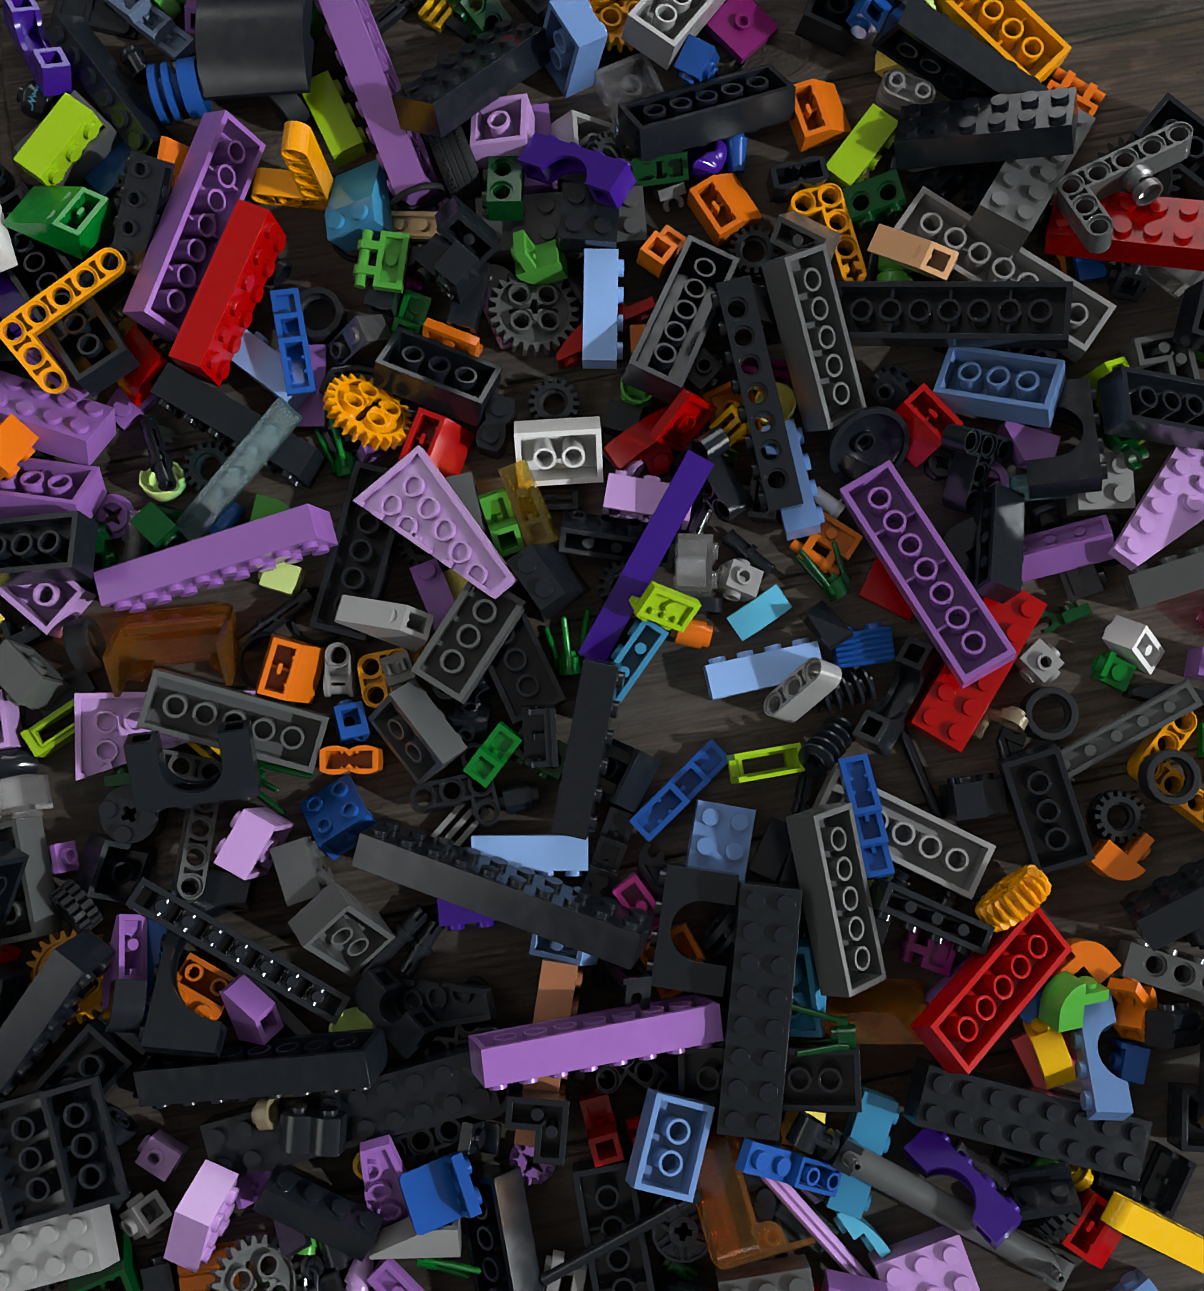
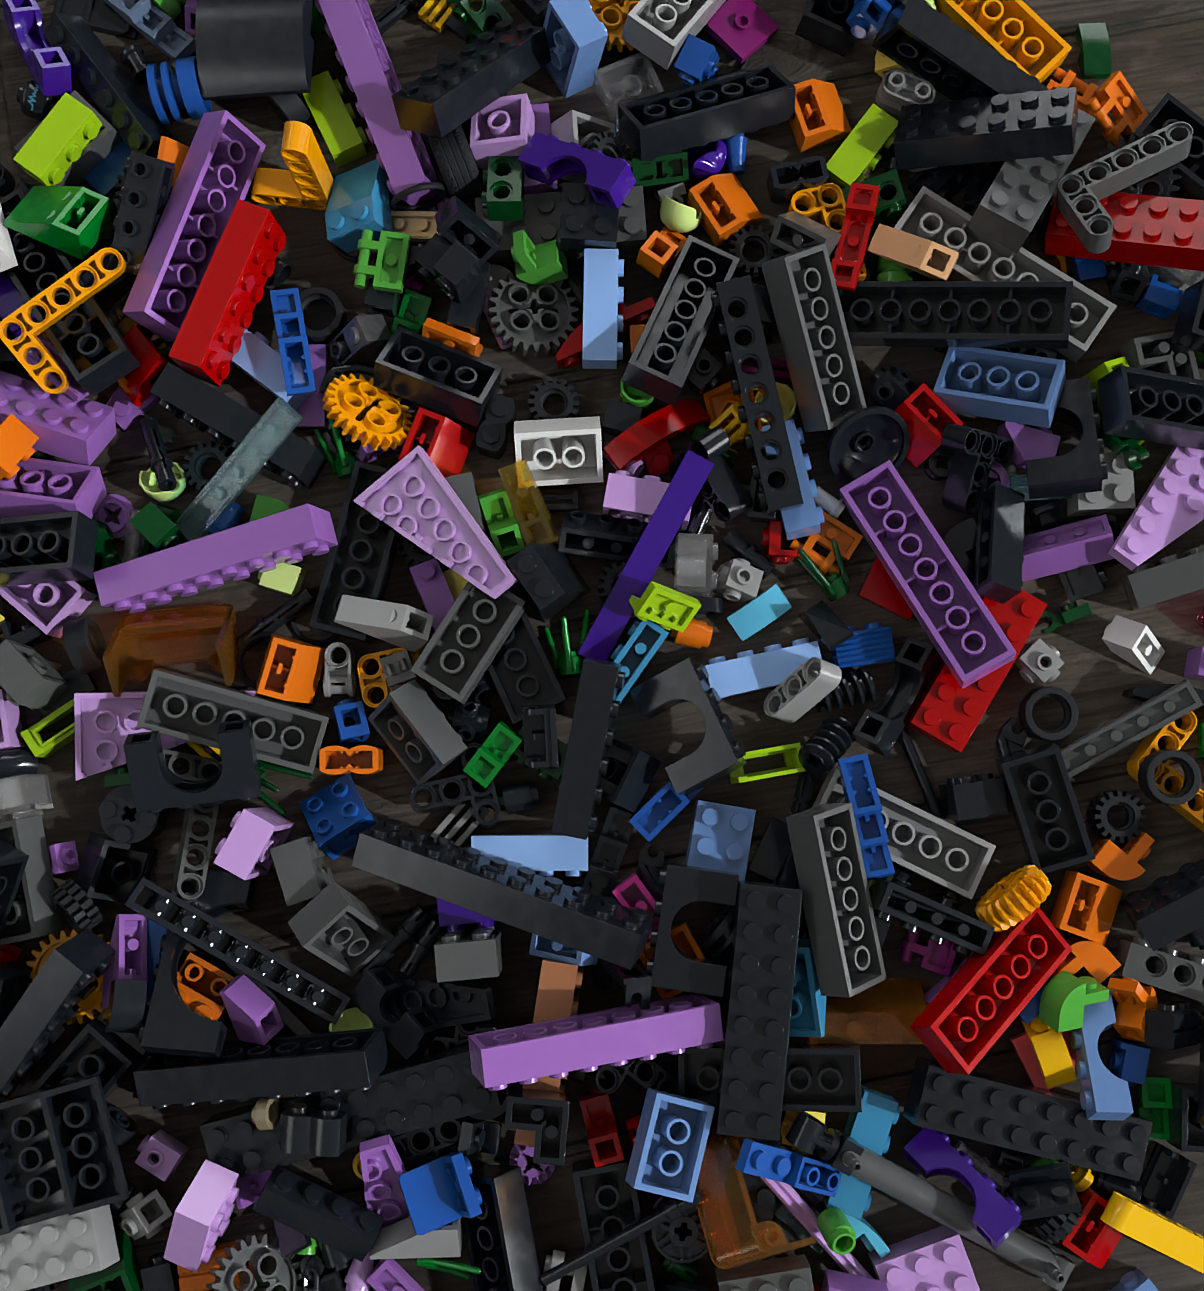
red tile [648,388,718,453] -> none
dark green plant [791,1004,856,1057] -> none
dark tan plate [971,706,1029,741] -> none
green bracket [1090,650,1137,693] -> none
flat silver wheel [1122,163,1163,206] -> none
none -> dark grey brick [434,926,505,982]
none -> black arch [630,658,747,796]
none -> yellowish green hair [660,196,702,233]
none -> red bracket [761,521,797,565]
none -> bright green brick [817,1207,856,1255]
none -> red slope [831,182,880,291]
none -> orange slope [1050,870,1123,946]
none -> dark green slope [1075,22,1112,79]
none -> orange plate [1086,71,1149,148]
none -> blue brick [1133,274,1183,320]
none -> green slope [1136,1077,1173,1140]

